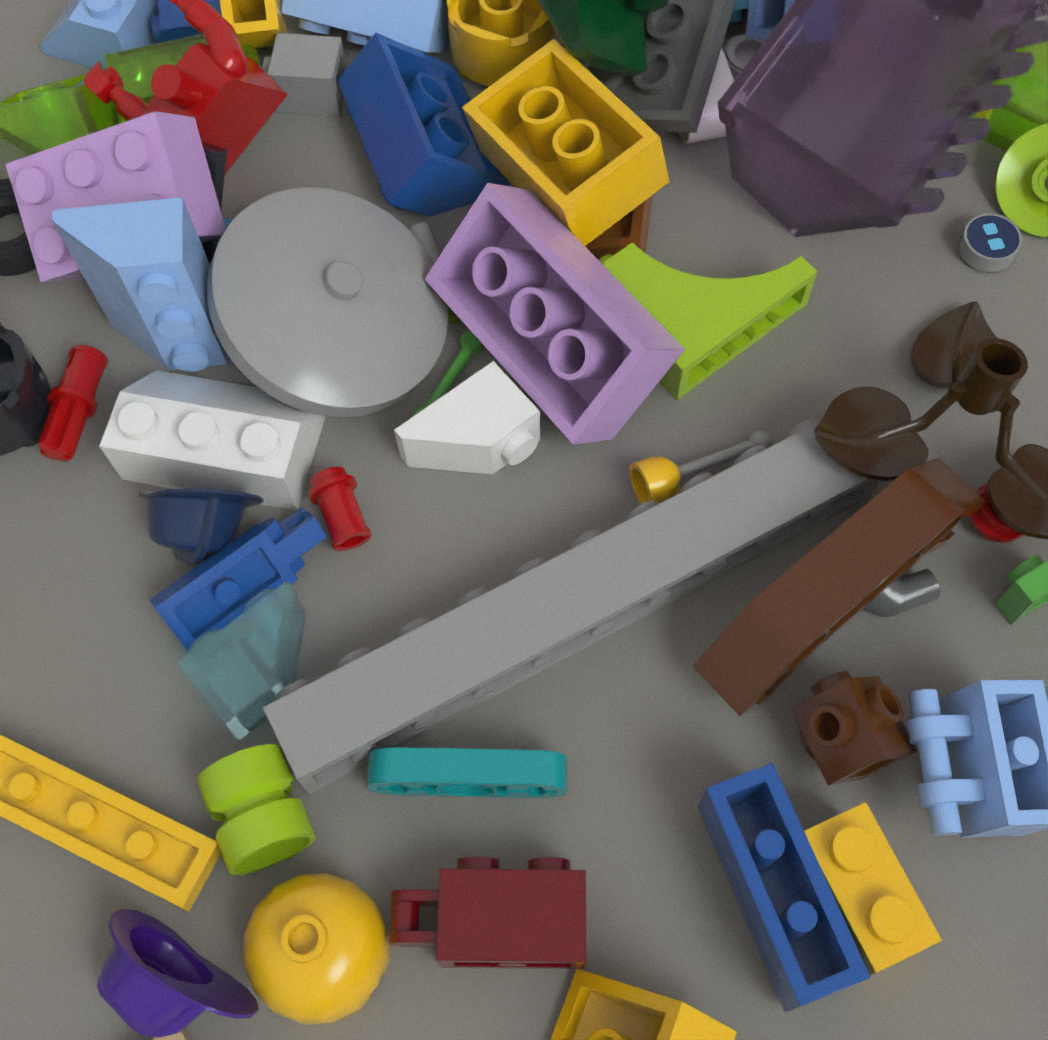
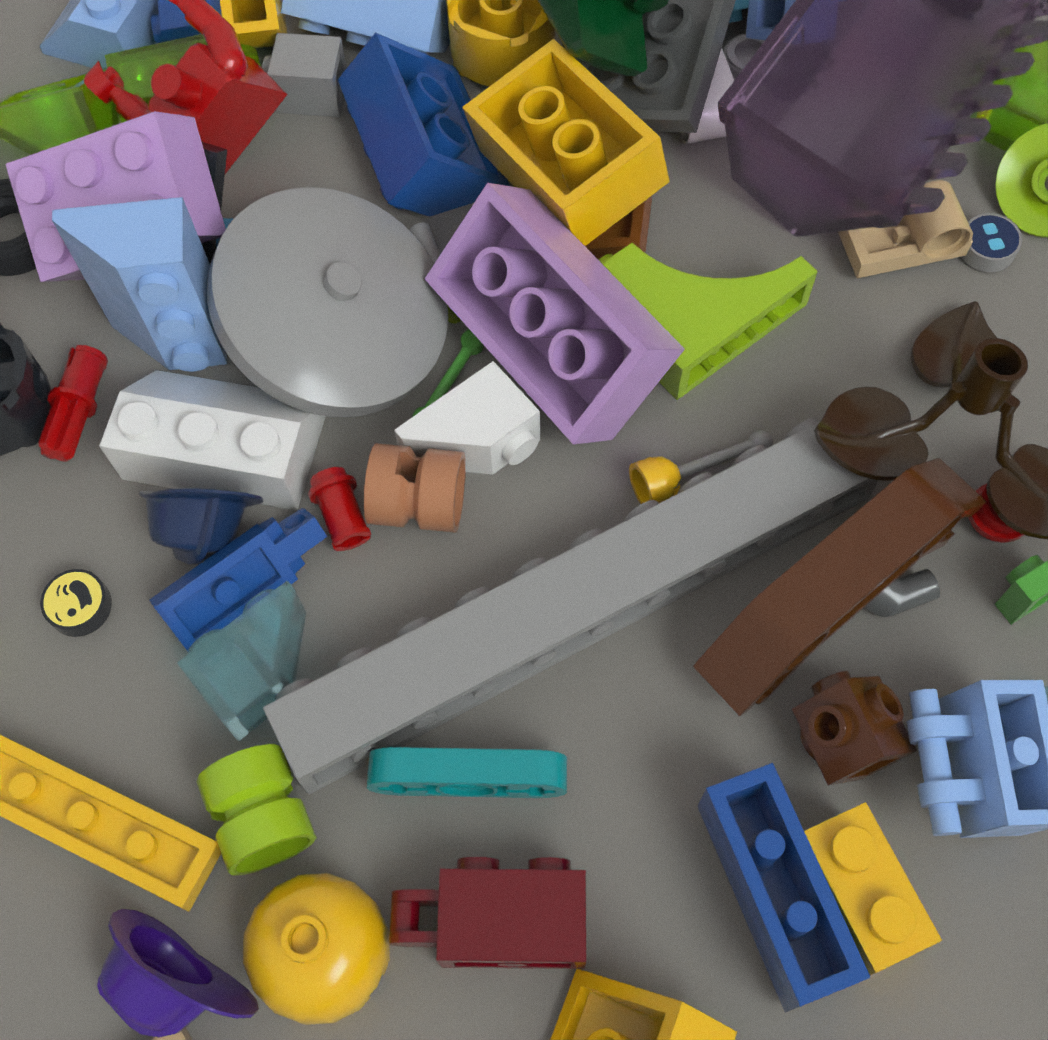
none -> tile [40,569,112,637]
none -> nougat wheel [364,443,466,533]
none -> tan plate [838,180,973,278]

